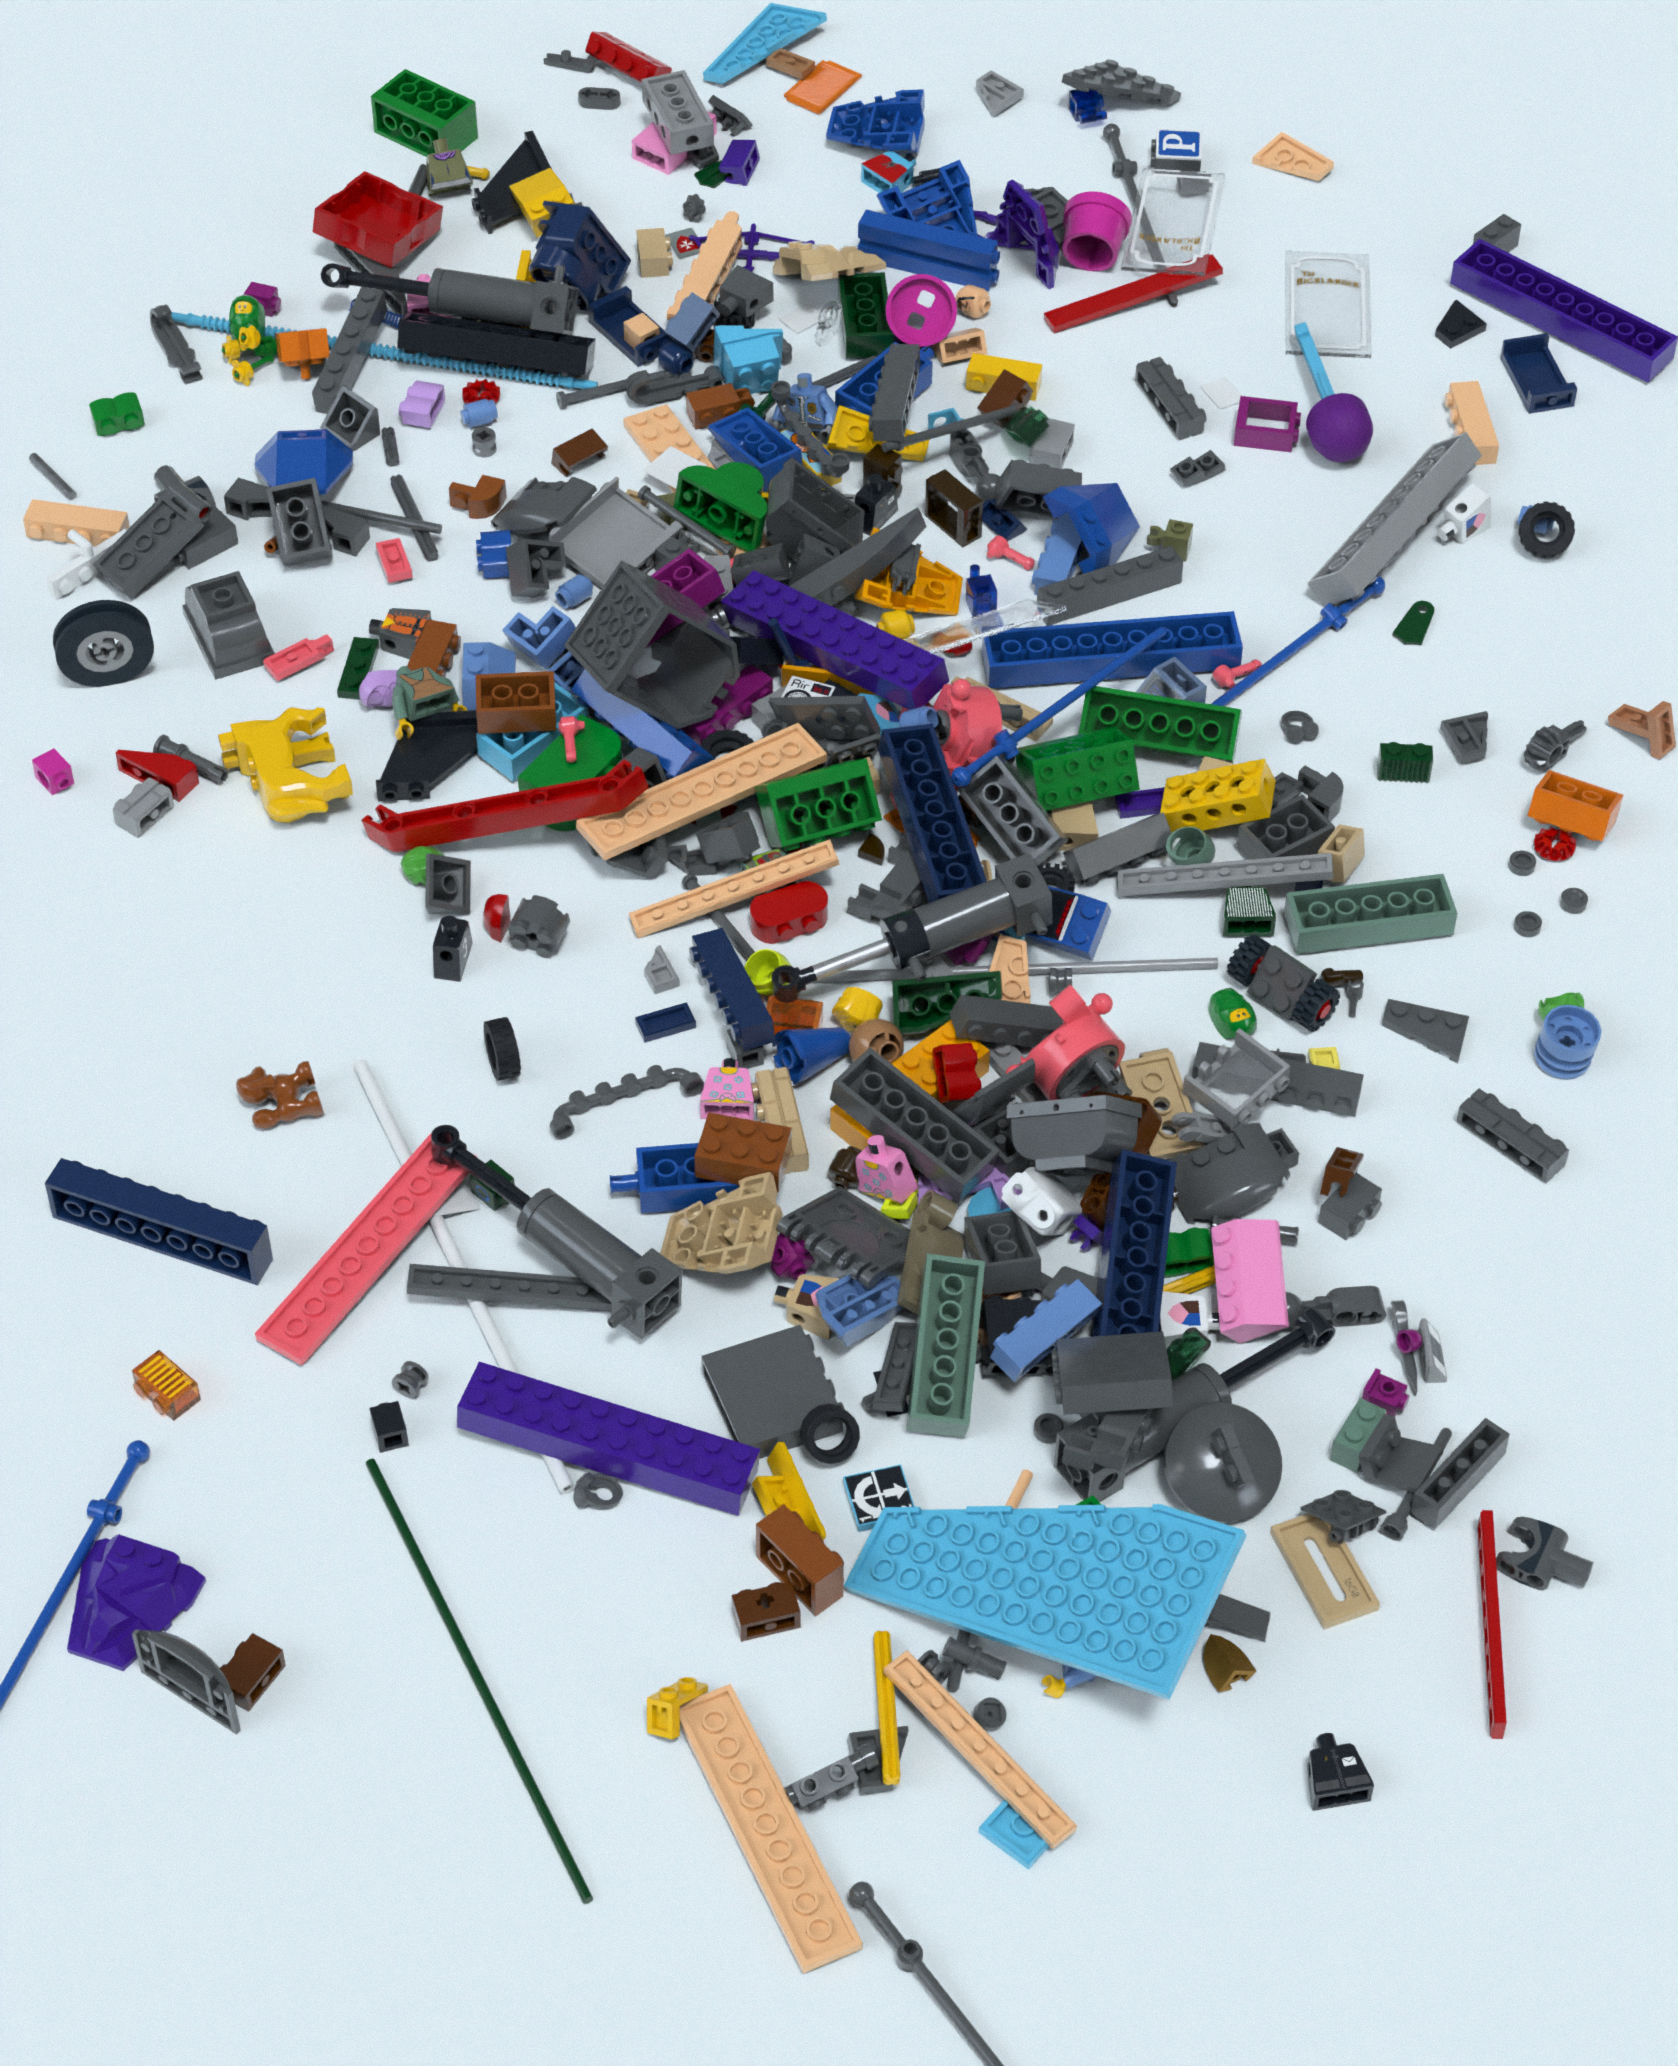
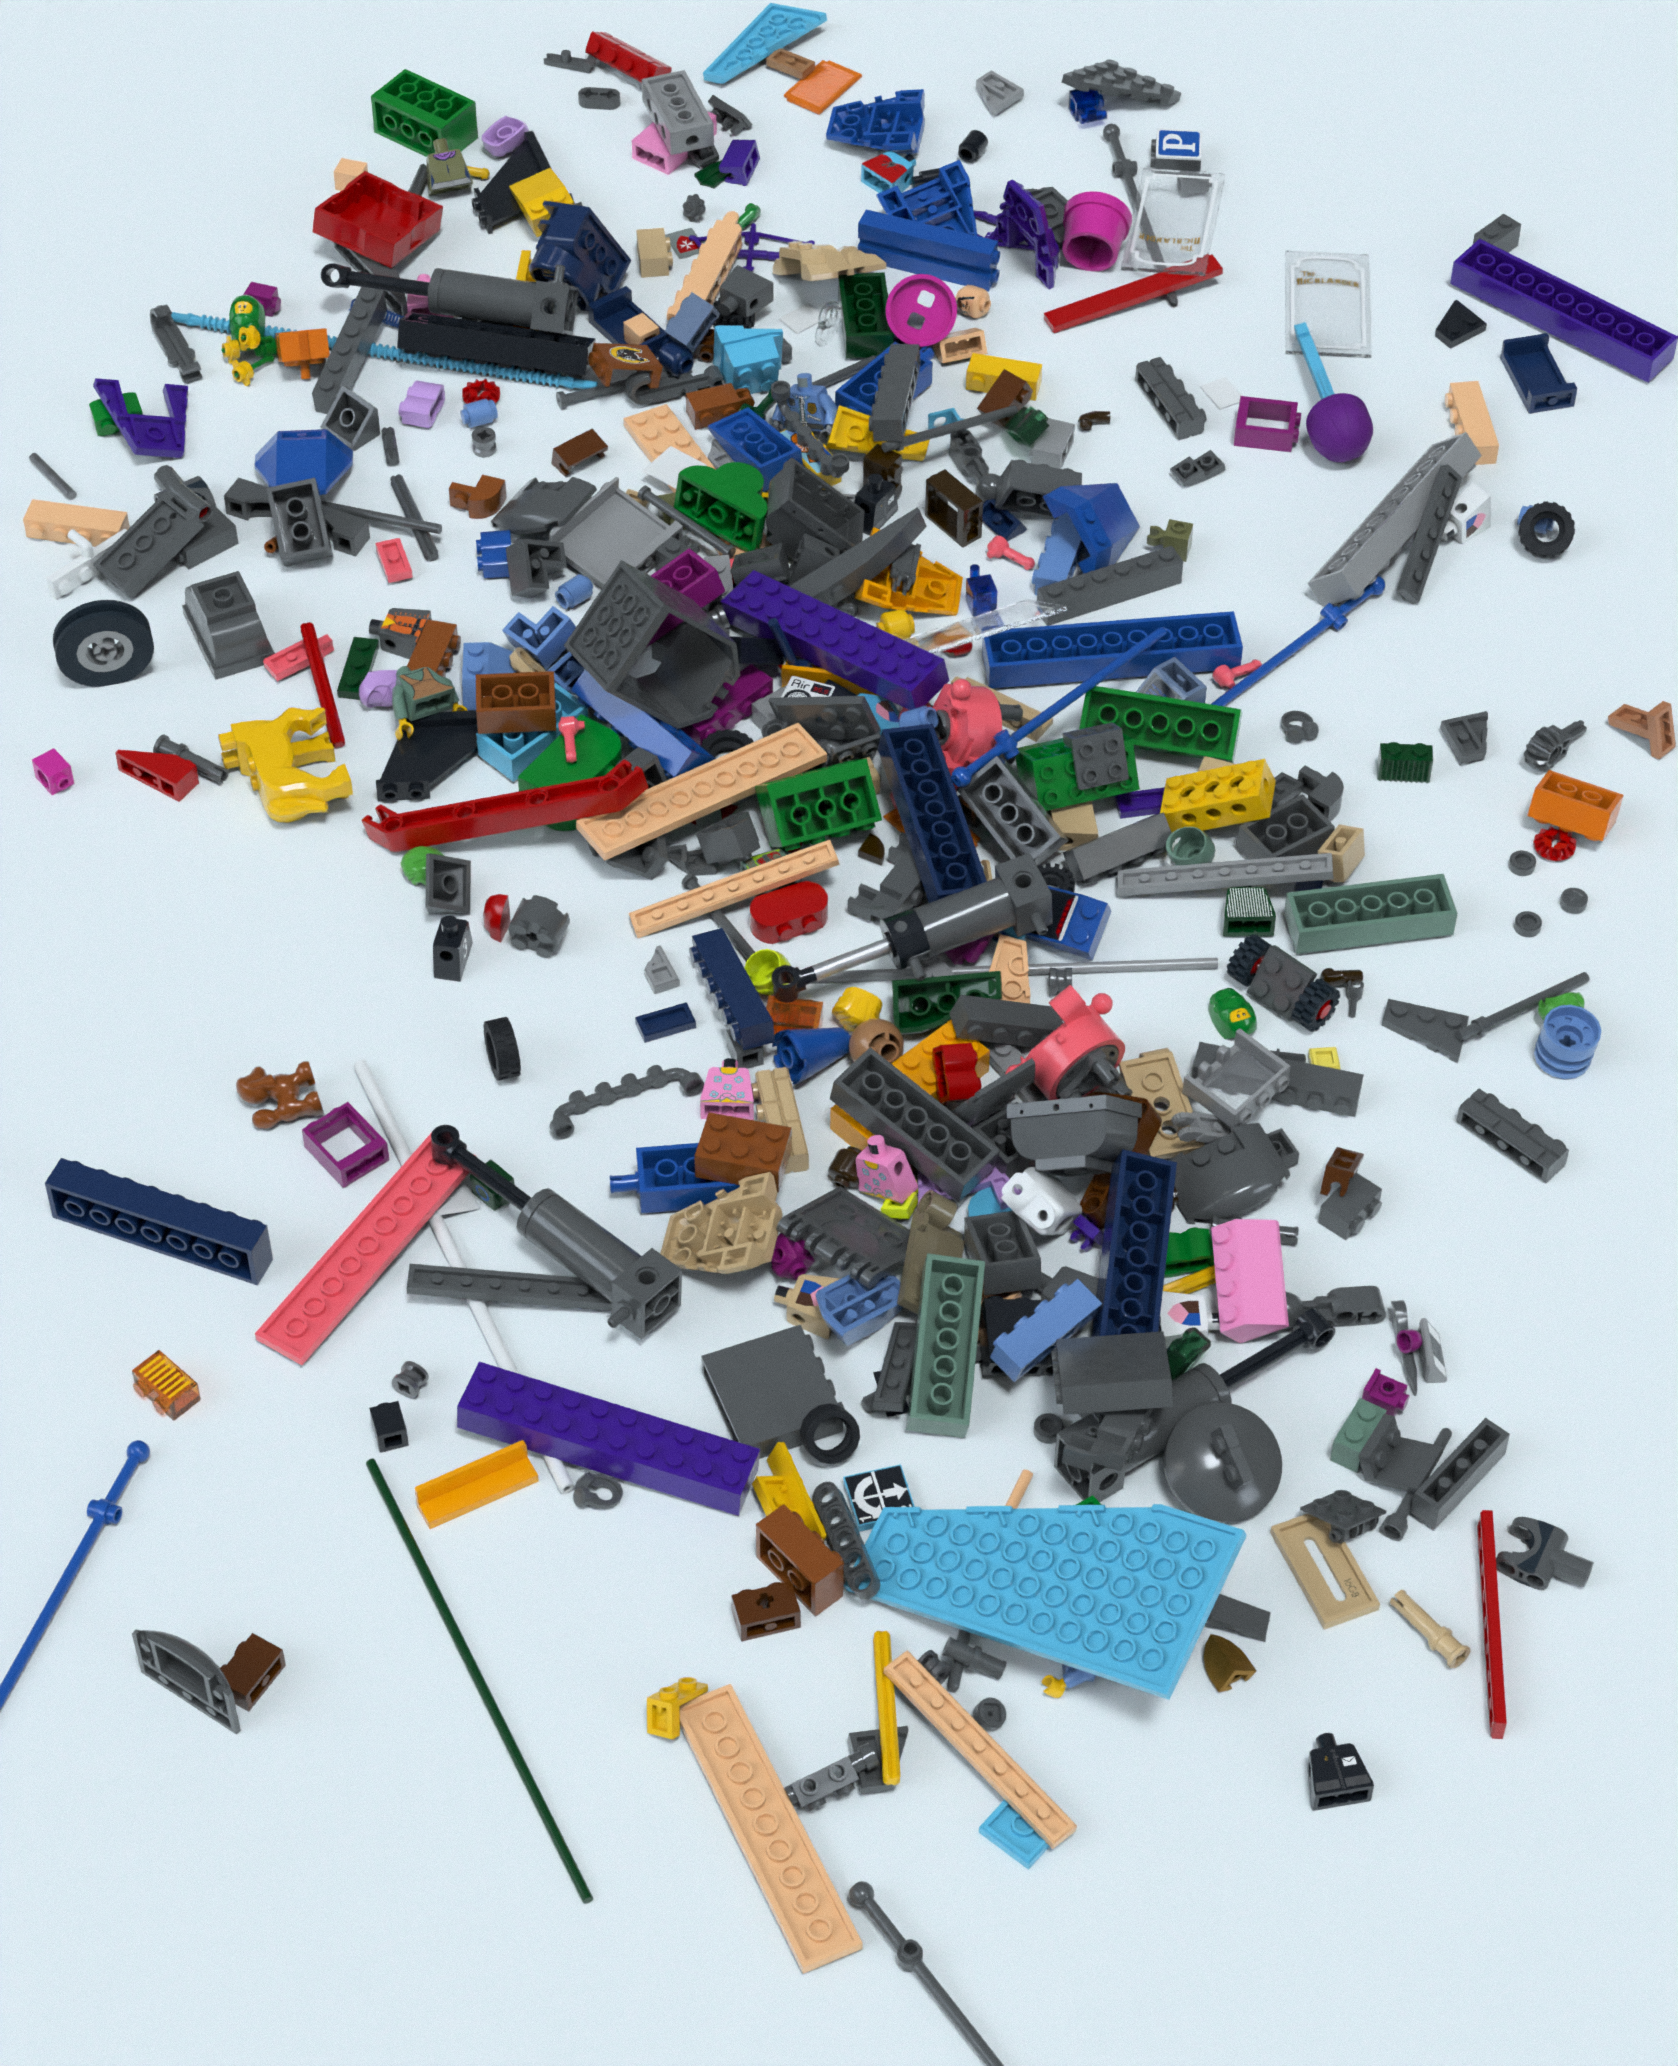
dark purple wedge [67,1534,206,1672] -> none
light grey brick [112,777,174,838] -> none
light nougat wing [1252,132,1334,181] -> none
dark green piece [1392,601,1435,645] -> none
none -> dark purple wing [93,378,188,458]
none -> red axle [300,622,345,748]
none -> magenta window [302,1102,389,1188]
none -> light nougat brick [334,158,368,191]
none -> light orange panel [415,1440,539,1529]
none -> lavender piece [482,115,529,157]
none -> tan plate [509,647,546,673]
none -> dark orange panel [588,343,663,388]
none -> green arm [737,203,761,230]
none -> dark grey beam [813,1481,881,1600]
none -> black brick [958,130,988,162]
none -> dark grey bracket [1062,722,1129,790]
none -> dark brown arm [1078,411,1110,430]
none -> tan pin [1390,1589,1471,1668]
none -> dark grey plate [1397,464,1462,604]
none -> dark grey bar [1456,972,1589,1041]

